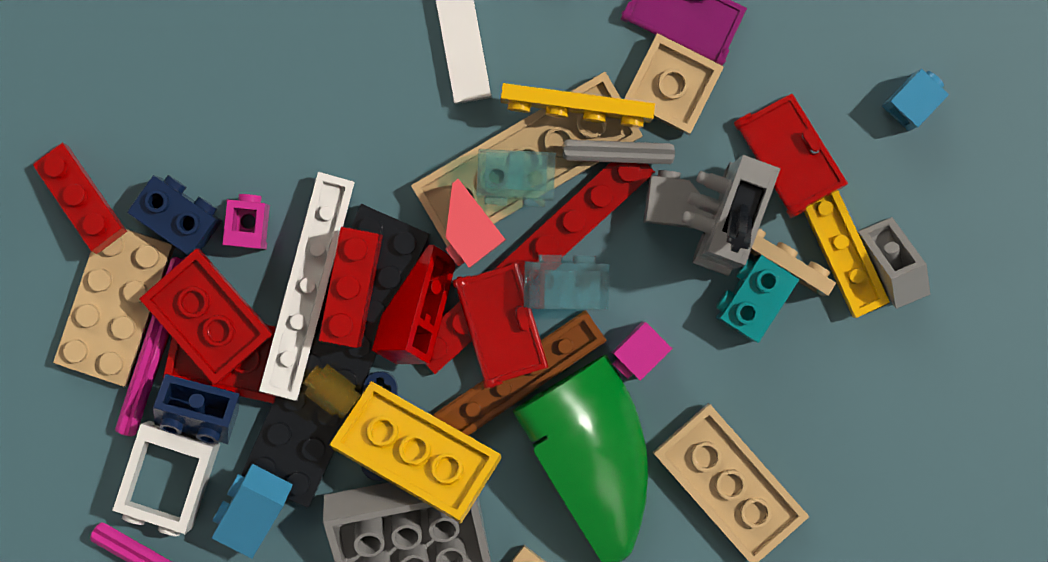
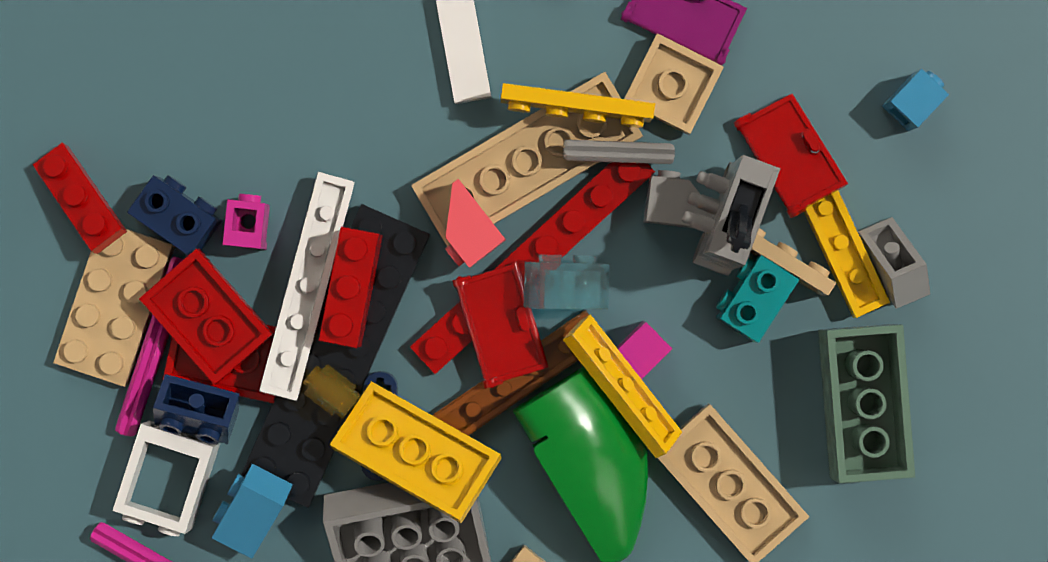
red slope [372,245,456,364] -> none
clear light blue brick [476,149,556,207] -> none
none -> yellow plate [563,314,682,458]
none -> sand green brick [818,324,915,483]

